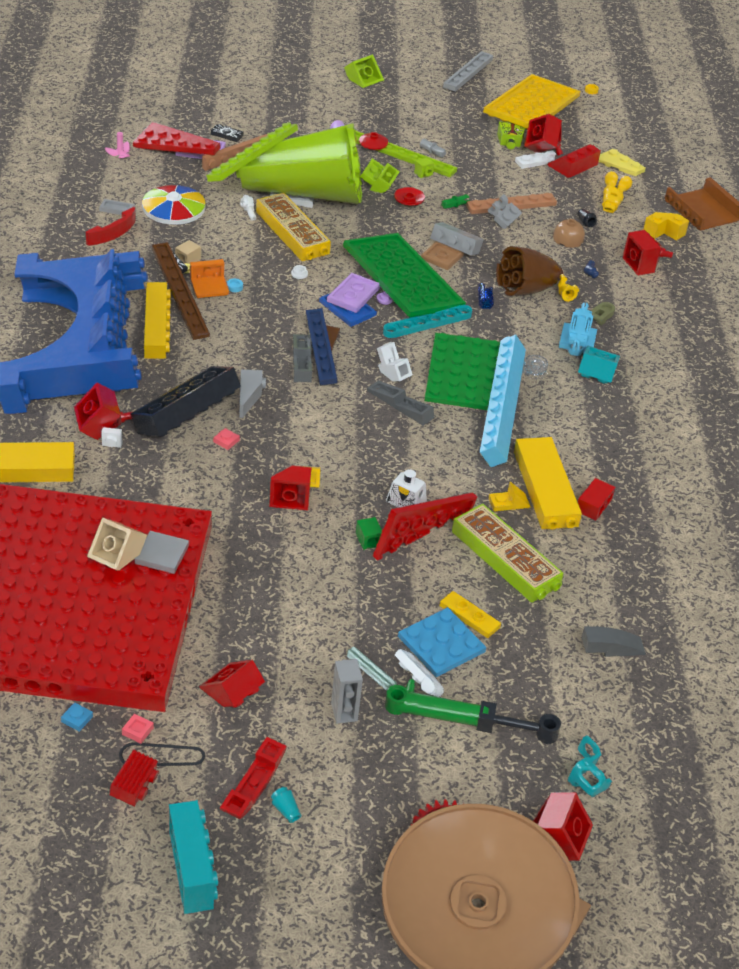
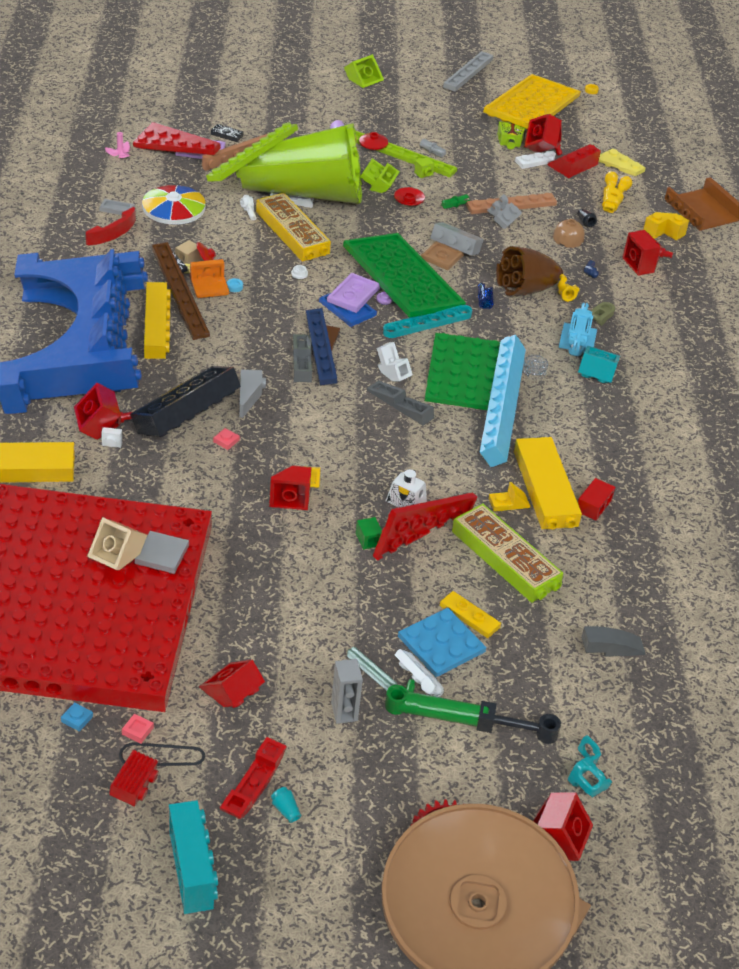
none -> red dish [196,242,216,261]

